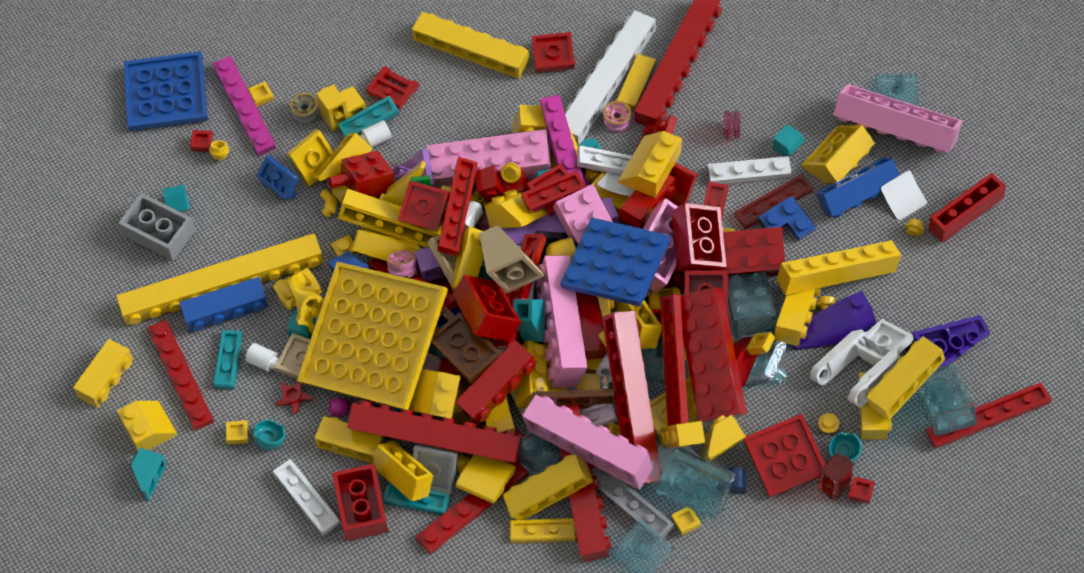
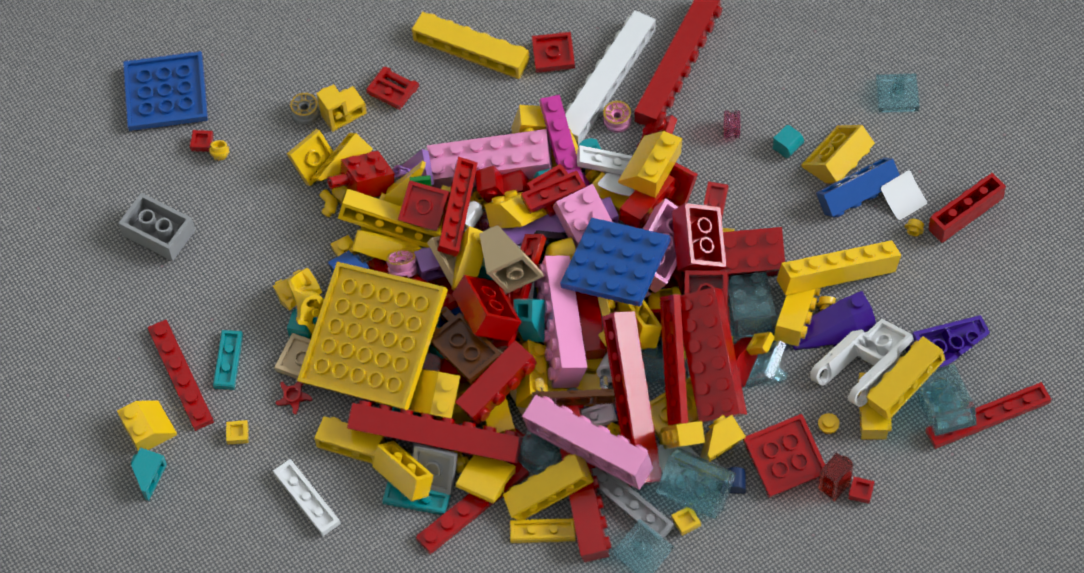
yellow brick [73,339,133,408] -> none
yellow brick [116,233,324,326] -> none
teal piece [163,184,190,212] -> none
blue brick [179,277,269,332] -> none
dark pink plate [212,56,276,156] -> none
white brick [245,343,279,372] -> none
yellow tile [248,81,274,107] -> none
teal hair [253,419,286,451] -> none
blue bracket [256,156,299,199] -> none
dark pink plate [329,397,350,418] -> none
red brick [332,464,388,541] -> none
teal tile [337,95,400,137] -> none
white brick [360,120,392,147] -> none
yellow plate [501,162,521,183] -> none
yellow tile [617,54,656,110] -> none
white plate [708,156,792,184] -> none
clear red tile [734,174,813,230] -> none
blue plate [758,196,816,241] -> none
teal hair [828,432,862,465] -> none
bright pink brick [833,84,963,153] -> none

